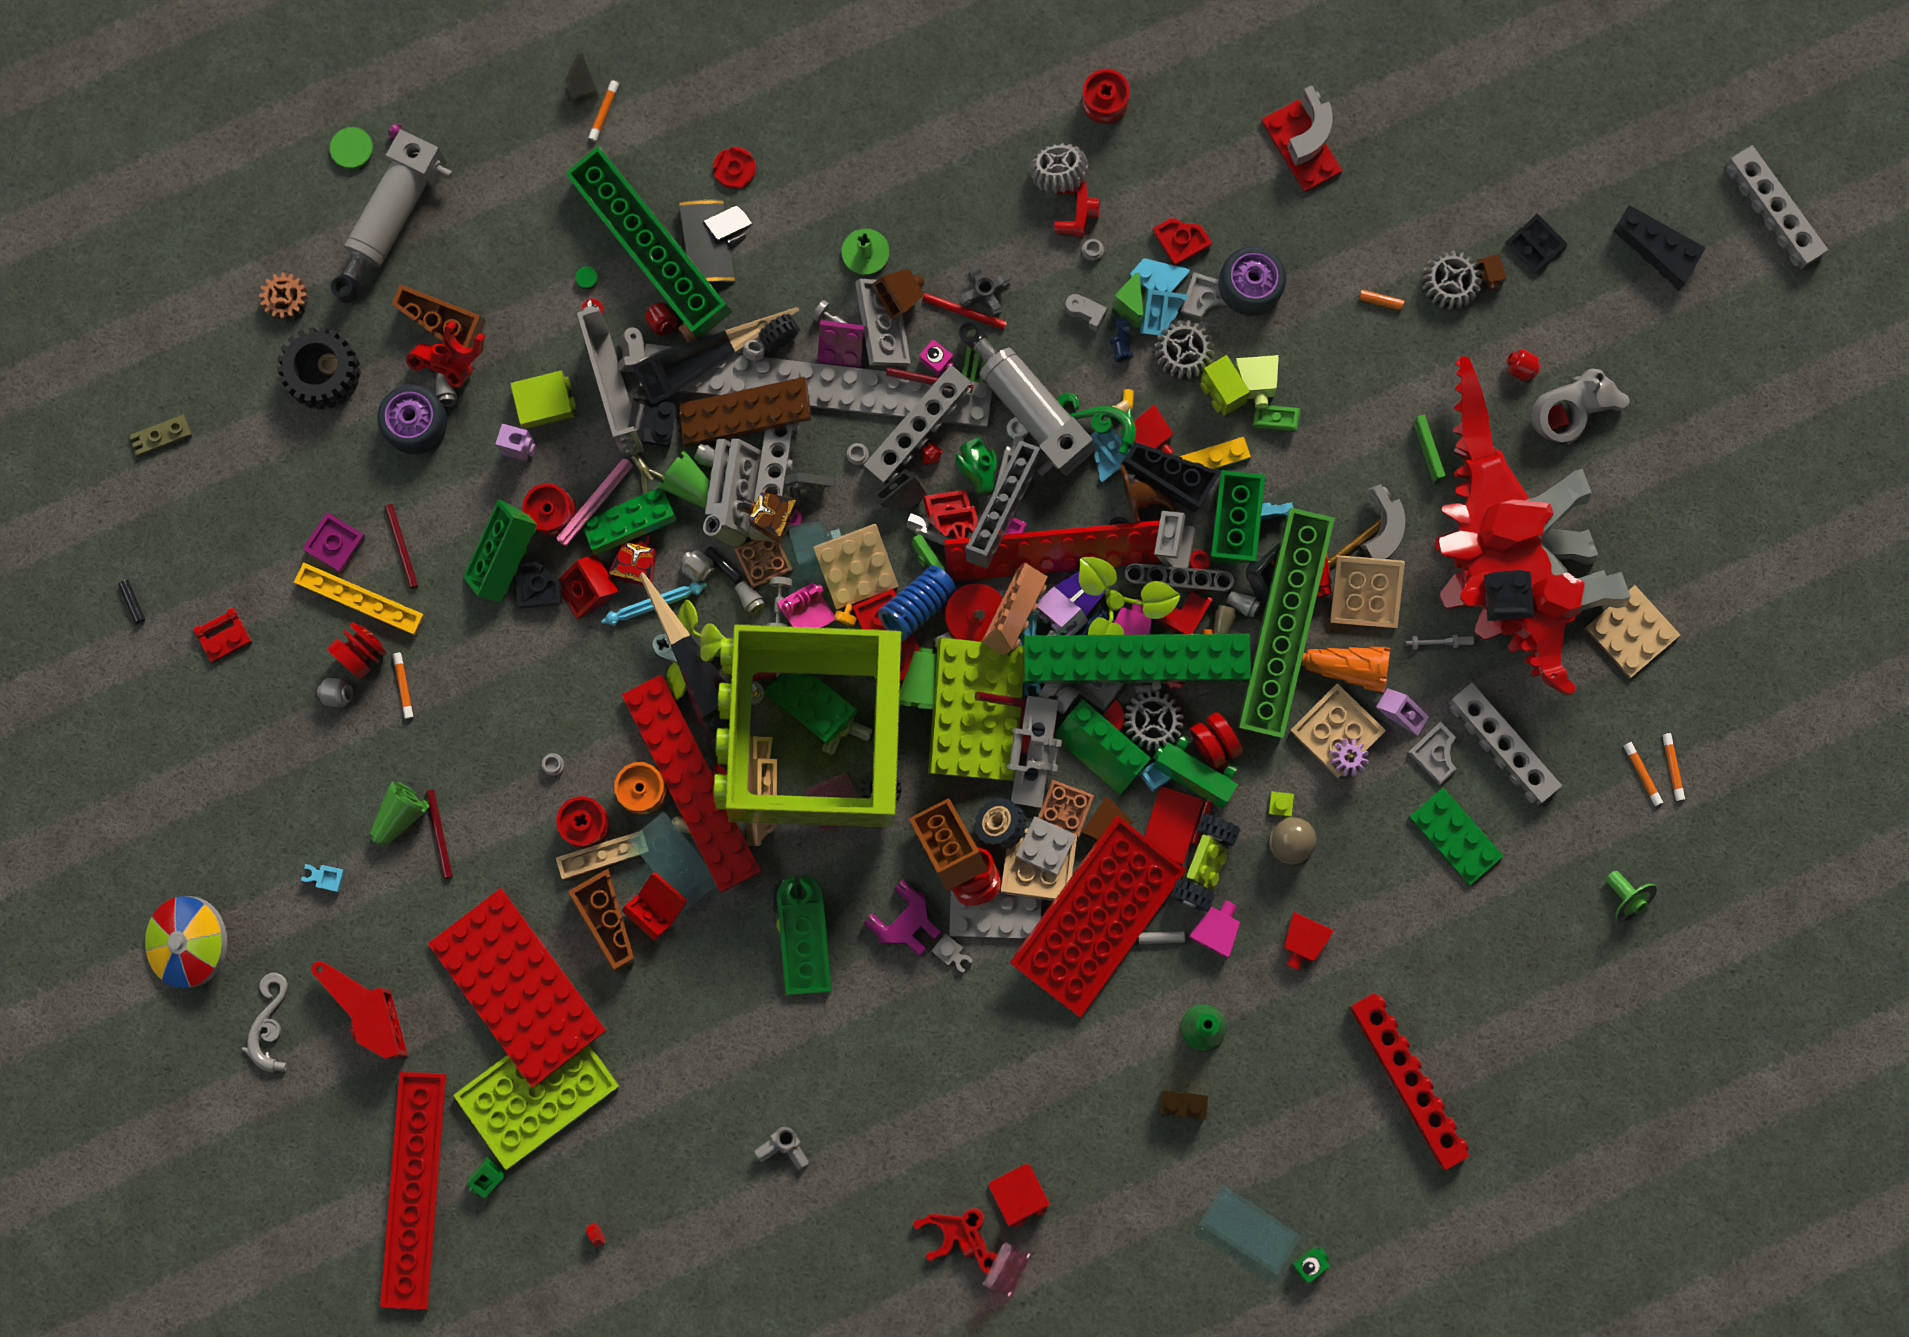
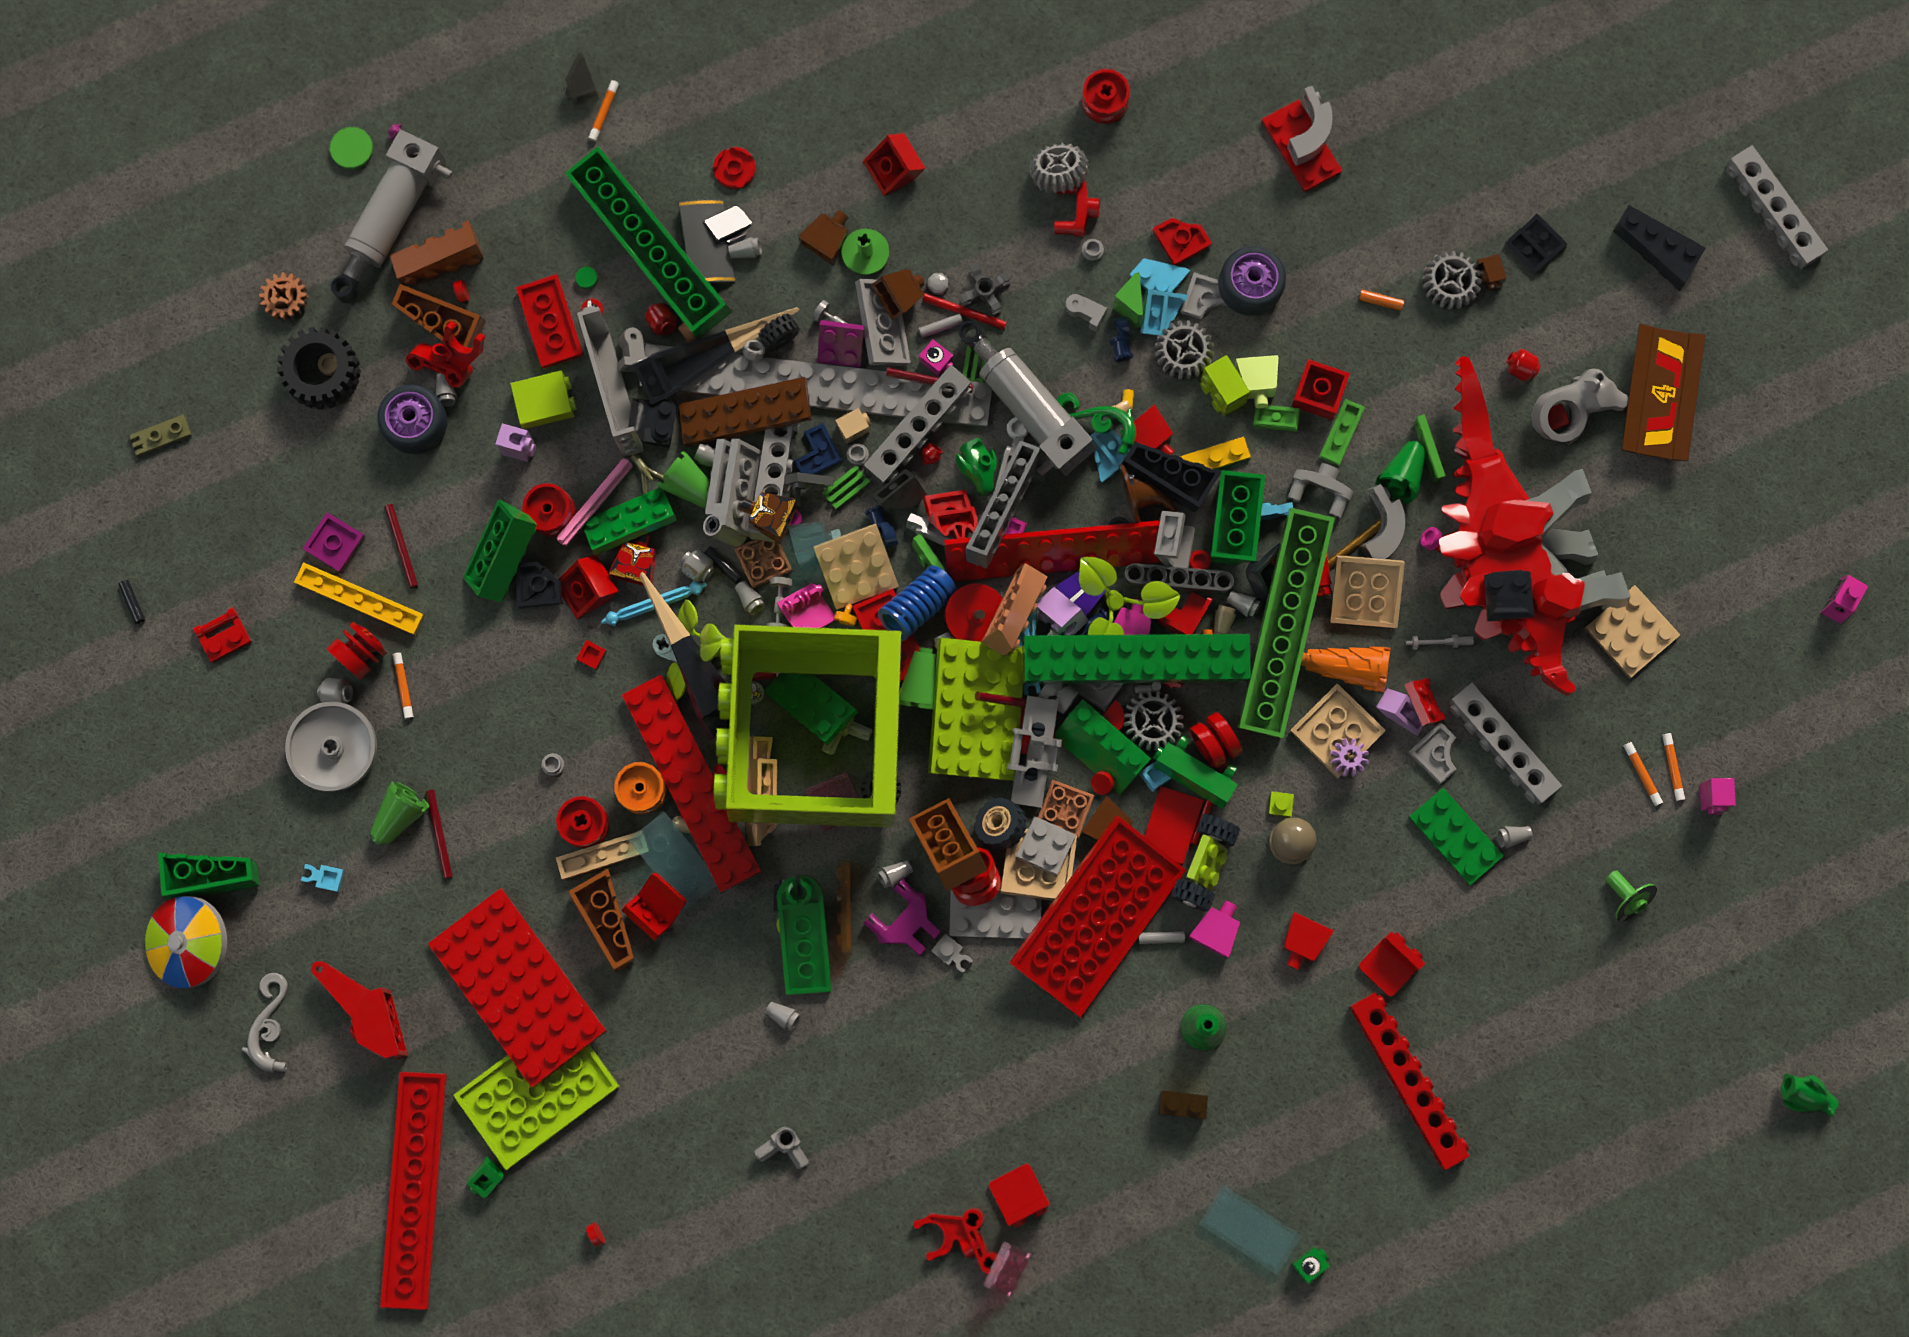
none -> green wedge [158,853,260,900]
none -> light grey dish [285,702,377,792]
none -> dark orange wedge [390,220,484,286]
none -> red tile [453,280,470,303]
none -> red plate [516,274,584,369]
none -> red tile [576,640,607,670]
none -> light grey cone [729,237,762,259]
none -> light grey cone [765,1002,801,1031]
none -> dark blue tile [794,423,843,475]
none -> reddish brown torso [798,210,849,265]
none -> bright green tile [822,465,870,510]
none -> tan brick [835,408,871,444]
none -> clear orange plate [836,860,852,953]
none -> red slope [863,133,926,196]
none -> dark blue connector [865,505,899,549]
none -> light grey cone [878,860,913,889]
none -> light grey piece [918,314,963,338]
none -> light grey tile [928,273,948,295]
none -> red tile [1091,771,1114,795]
none -> light grey connector [1287,463,1353,519]
none -> red brick [1291,359,1350,421]
none -> bright green tile [1319,399,1365,467]
none -> red bracket [1359,931,1426,996]
none -> green cone [1375,441,1426,504]
none -> red plate [1405,678,1446,726]
none -> dark pink tile [1420,527,1443,550]
none -> light grey cone [1496,826,1533,849]
none -> reddish brown hinge [1621,323,1706,462]
none -> dark pink brick [1700,778,1736,815]
none -> green animal [1781,1073,1839,1117]
none -> dark pink torso [1821,575,1868,624]

